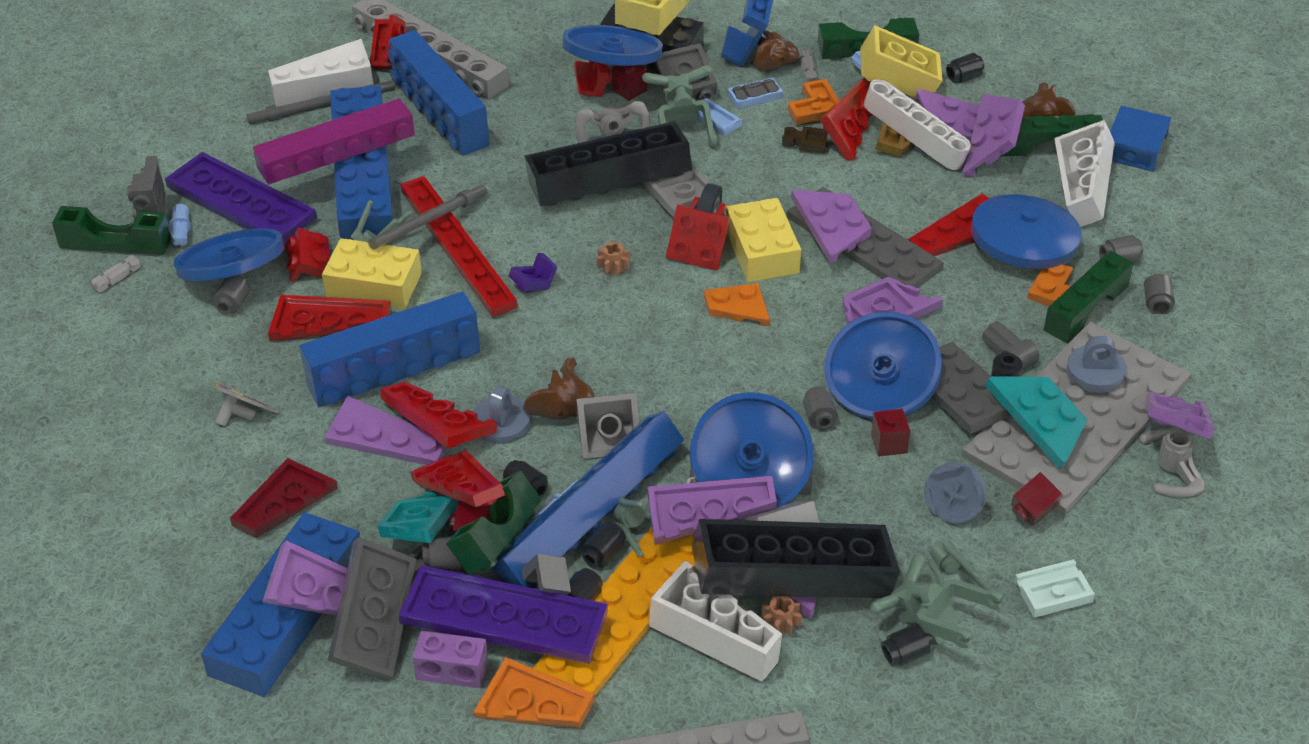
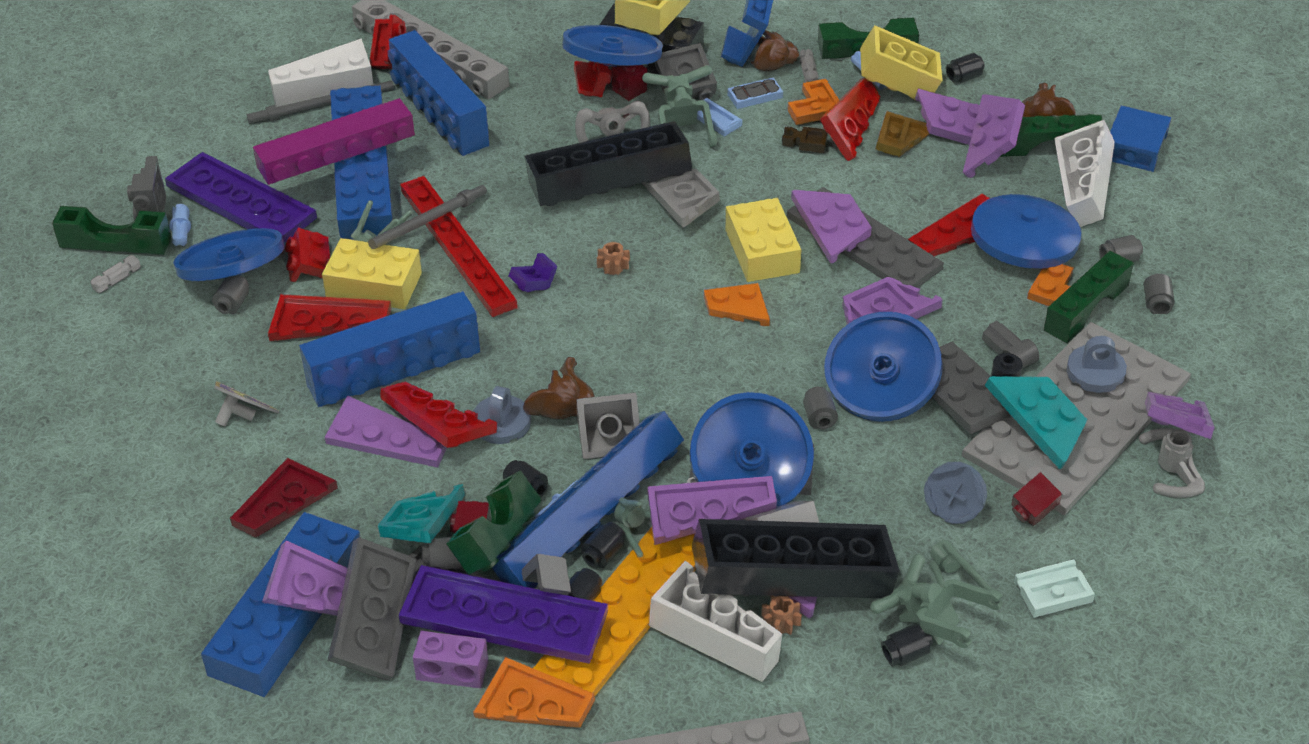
red wing [410,449,505,507] -> none
red plate [666,183,730,271] -> none
white beam [864,79,971,170] -> none
dark red brick [871,408,910,457] -> none

